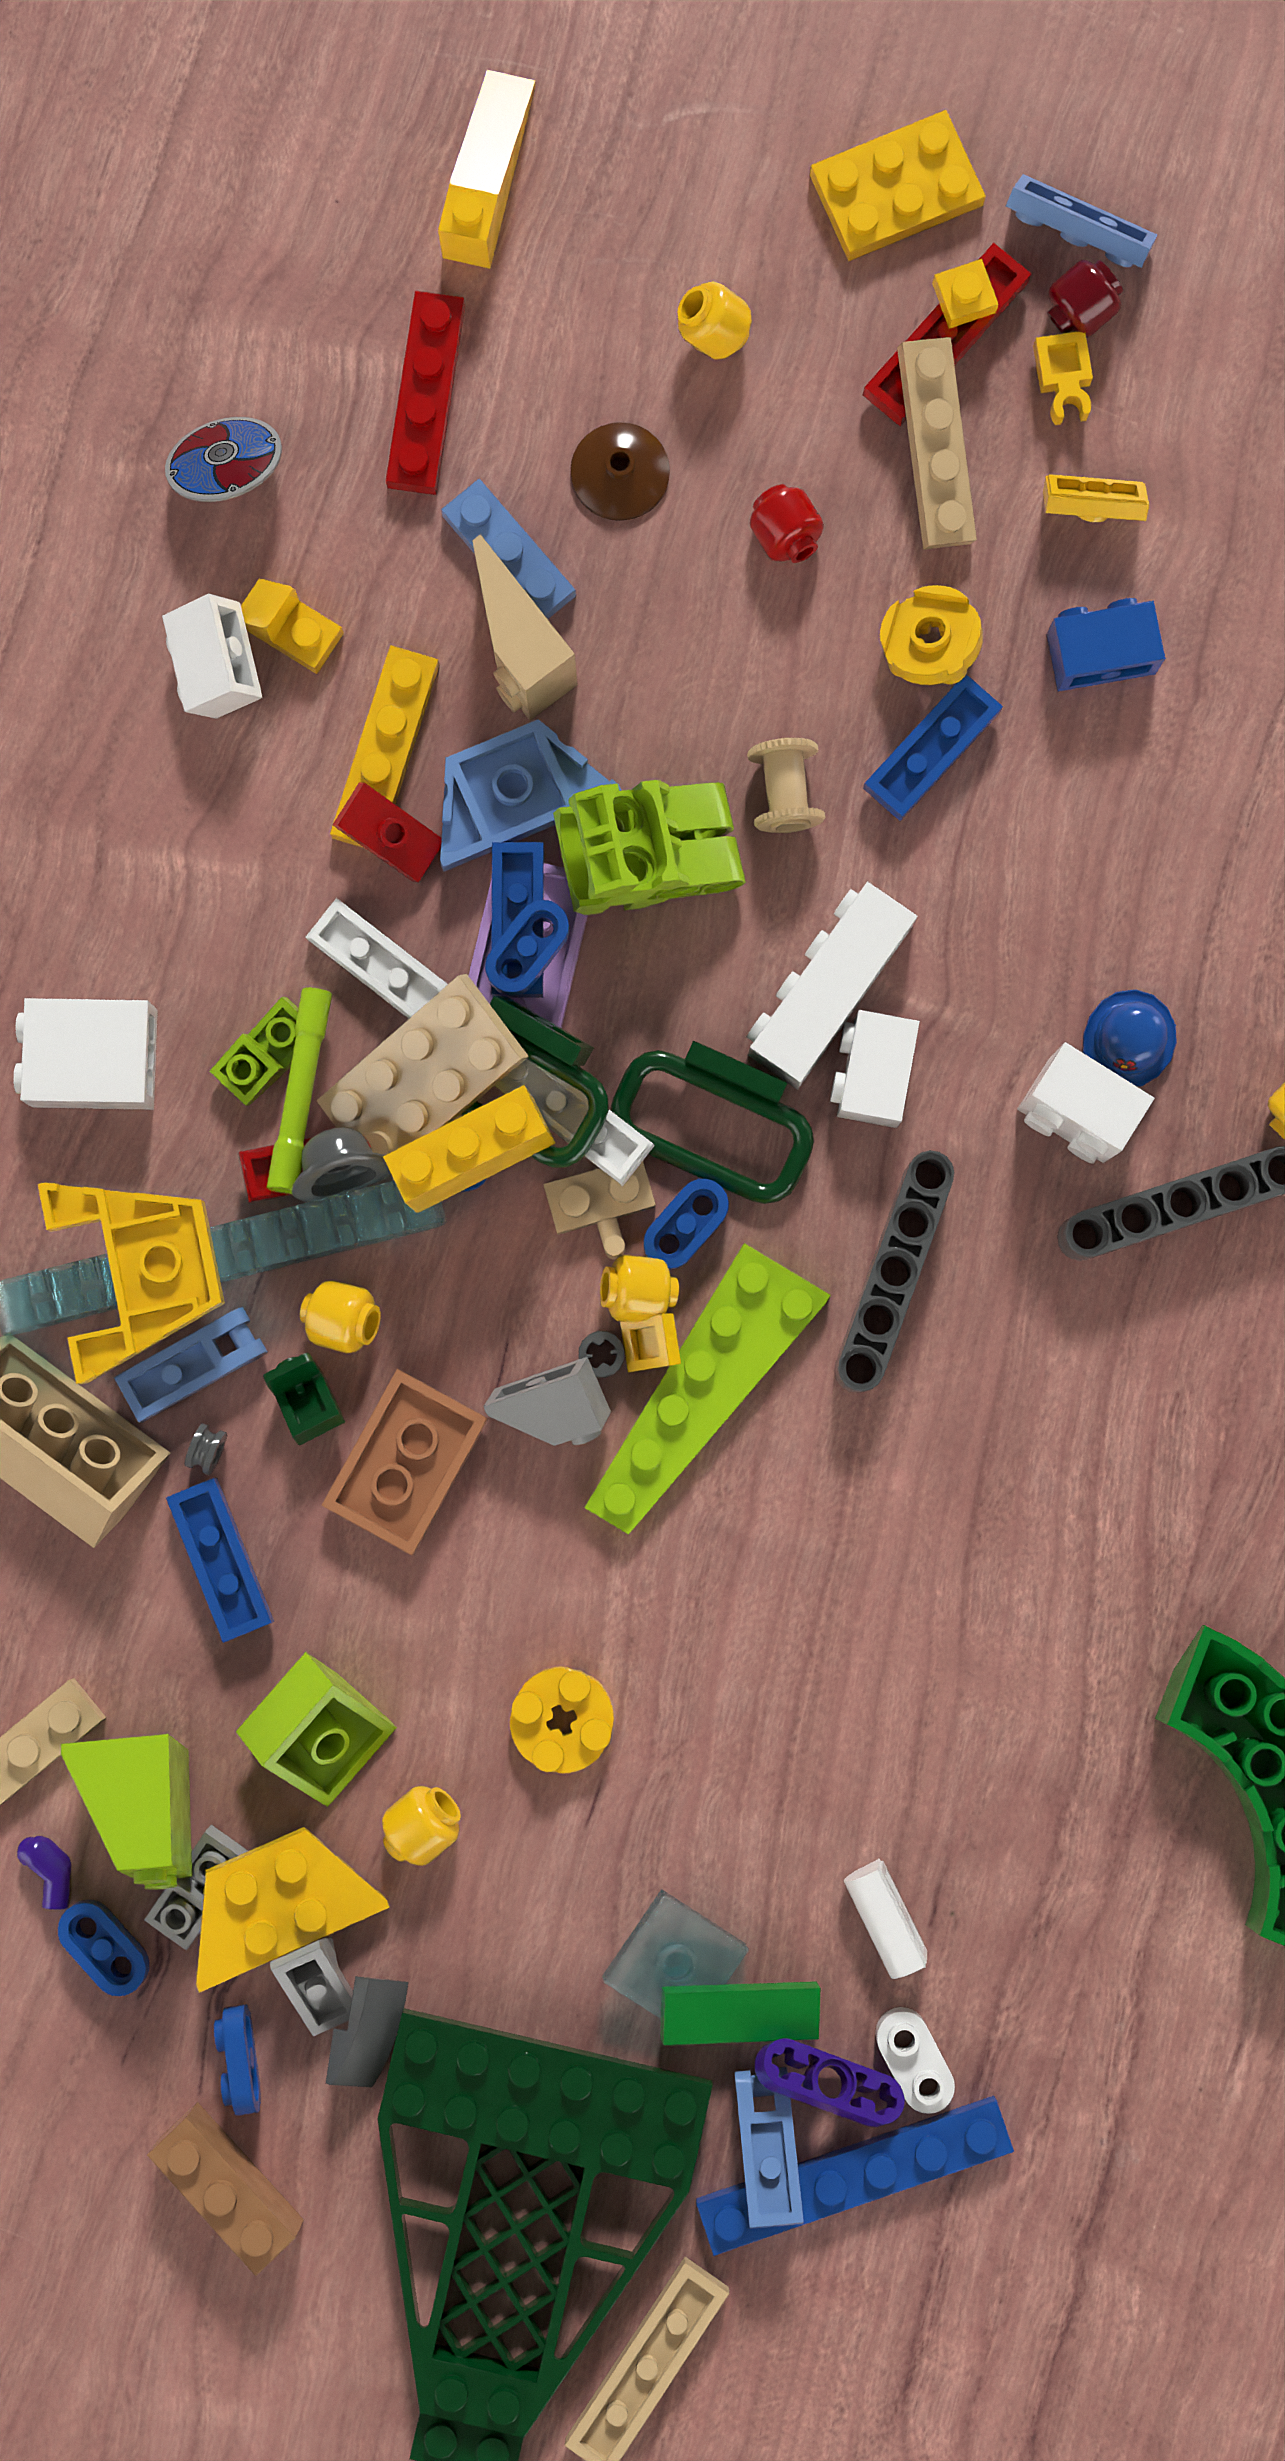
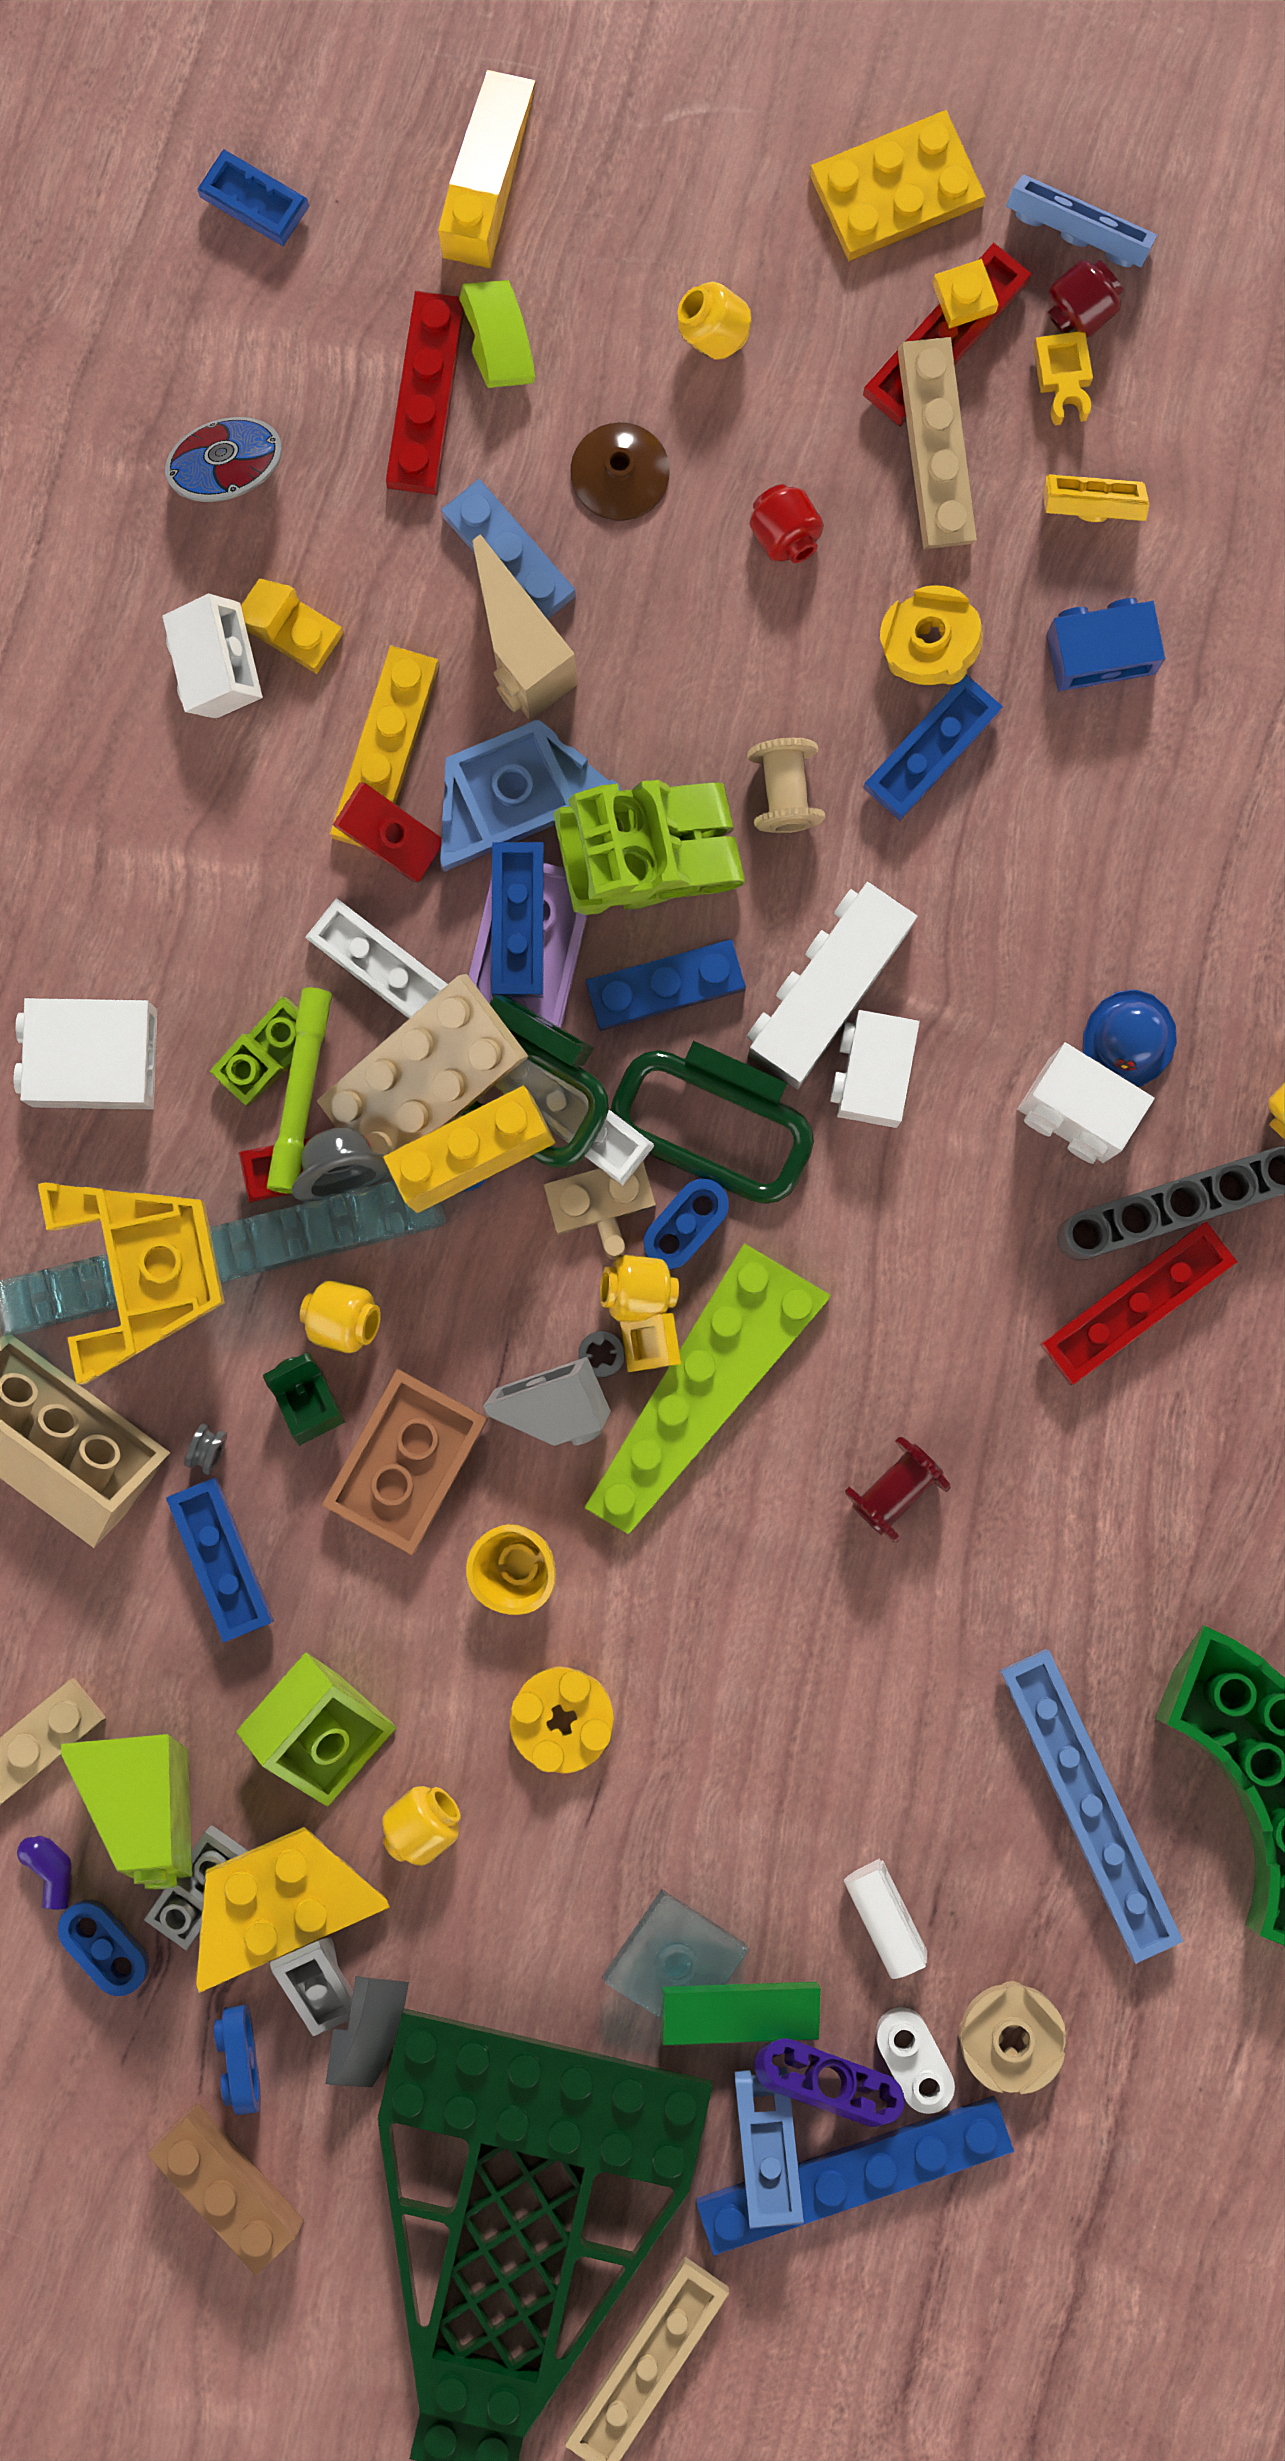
medium blue plate [114,1307,268,1423] -> none
blue plate [485,900,569,996] -> none
dark grey beam [834,1150,955,1393] -> none
none -> blue plate [197,149,309,246]
none -> lime slope [459,280,535,388]
none -> yellow helmet [466,1524,556,1615]
none -> blue plate [585,939,746,1032]
none -> dark red hose [845,1437,951,1542]
none -> tan plate [958,1981,1066,2094]
none -> medium blue plate [999,1649,1183,1964]
none -> red plate [1040,1221,1237,1385]

